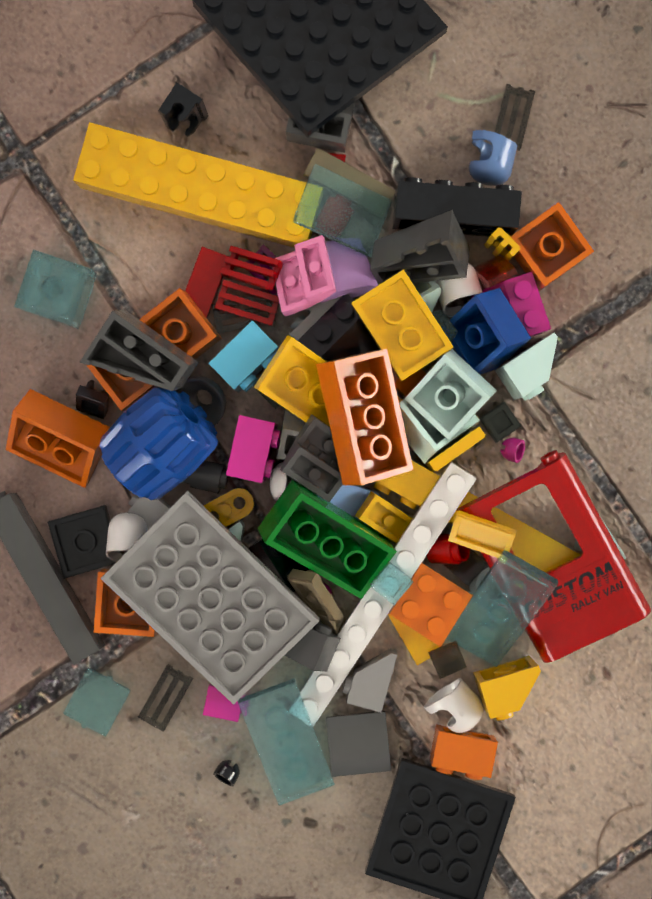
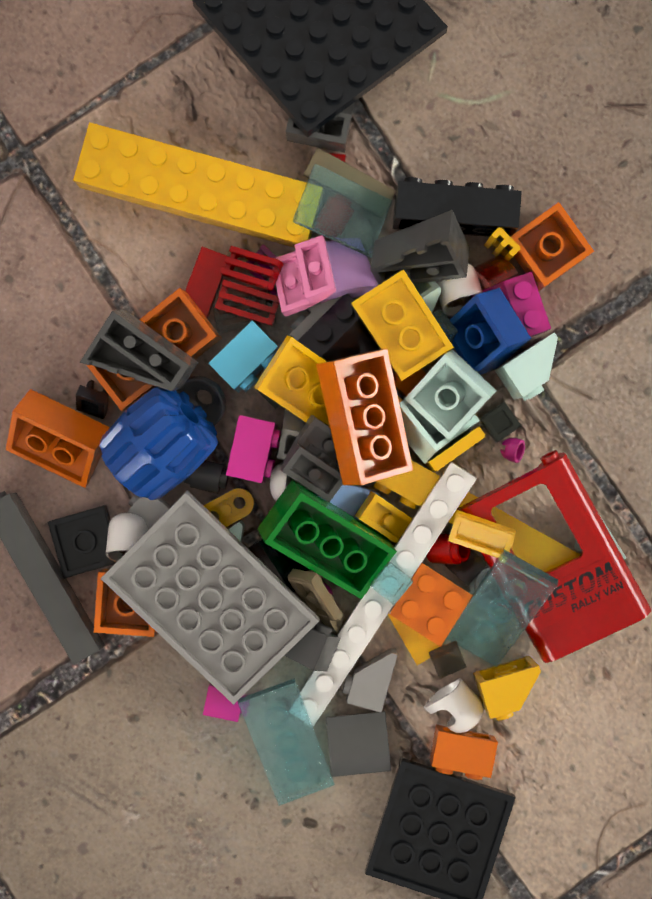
clear light blue brick [14,250,97,329] -> none
clear light blue piece [63,667,131,737] -> none
clear smoke tile [138,664,194,732] -> none
black hinge [158,82,209,137] -> none
black hinge [213,760,240,786] -> none
medium blue helmet [469,130,517,186] -> none
clear smoke tile [494,84,535,151] -> none

